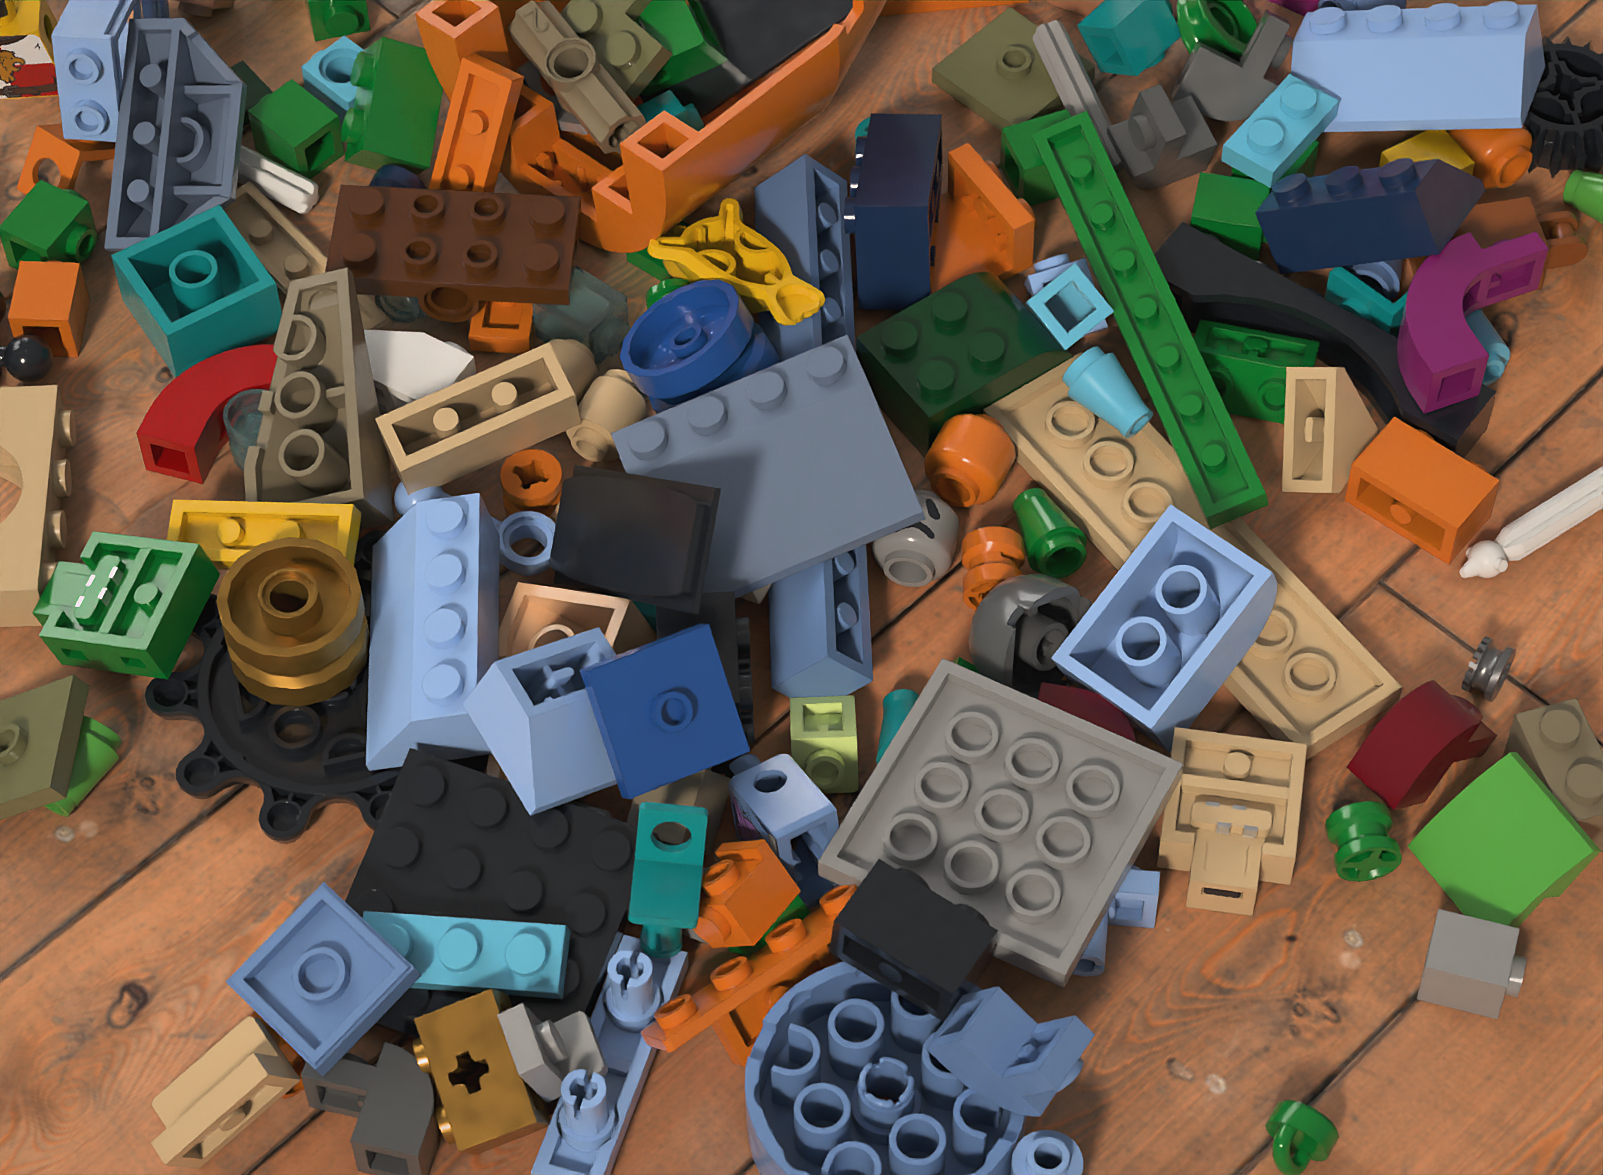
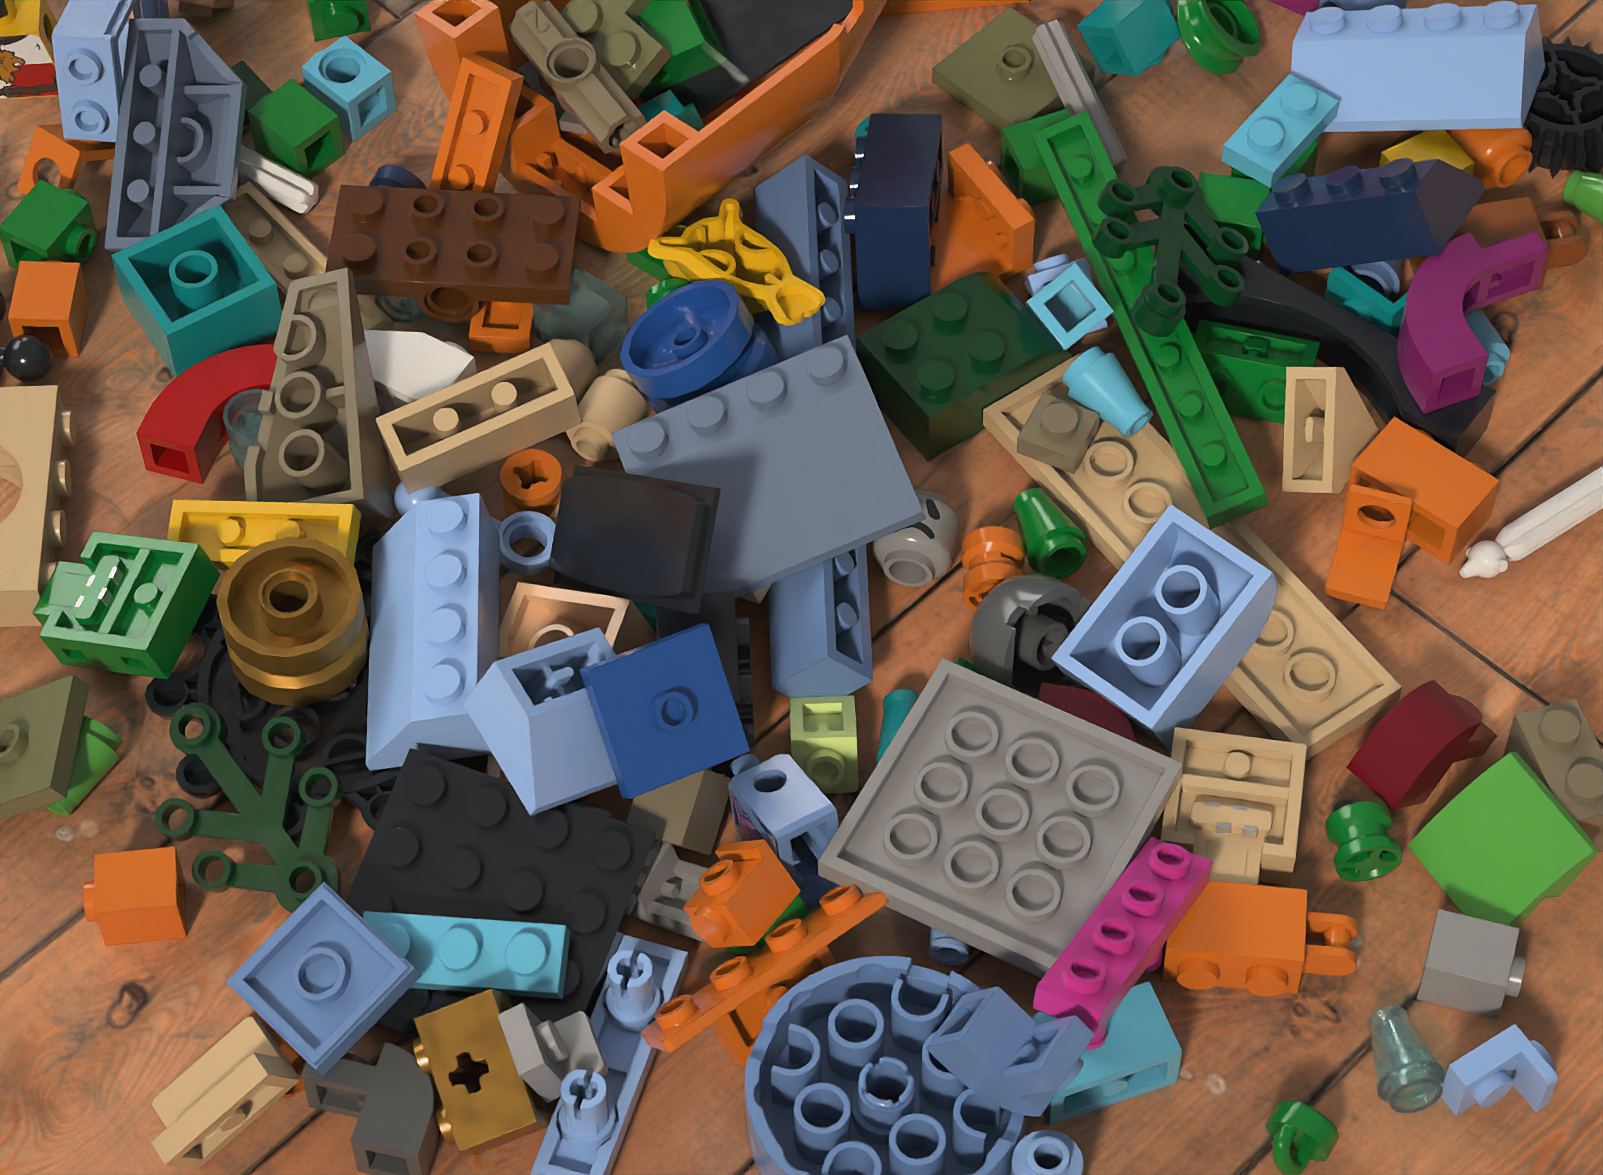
green brick [341,37,443,176] -> none
teal bracket [628,802,708,958] -> none
black brick [829,859,998,1022] -> none
orange head [924,414,1016,507] -> none
dark grey brick [1107,84,1218,189] -> none
dark grey brick [1170,9,1294,121] -> none
flat silver bush [1461,636,1516,702] -> none
none -> orange brick [83,846,187,946]
none -> dark green plant [155,703,344,914]
none -> dark tan plate [1017,392,1100,474]
none -> medium azure brick [1031,981,1182,1126]
none -> dark pink plate [1033,837,1213,1050]
none -> dark green plant [1092,166,1249,337]
none -> orange brick [1162,881,1358,997]
none -> orange bracket [1324,484,1413,610]
none -> clear light blue cone [1367,1006,1444,1113]
none -> light blue bracket [1439,1024,1558,1116]

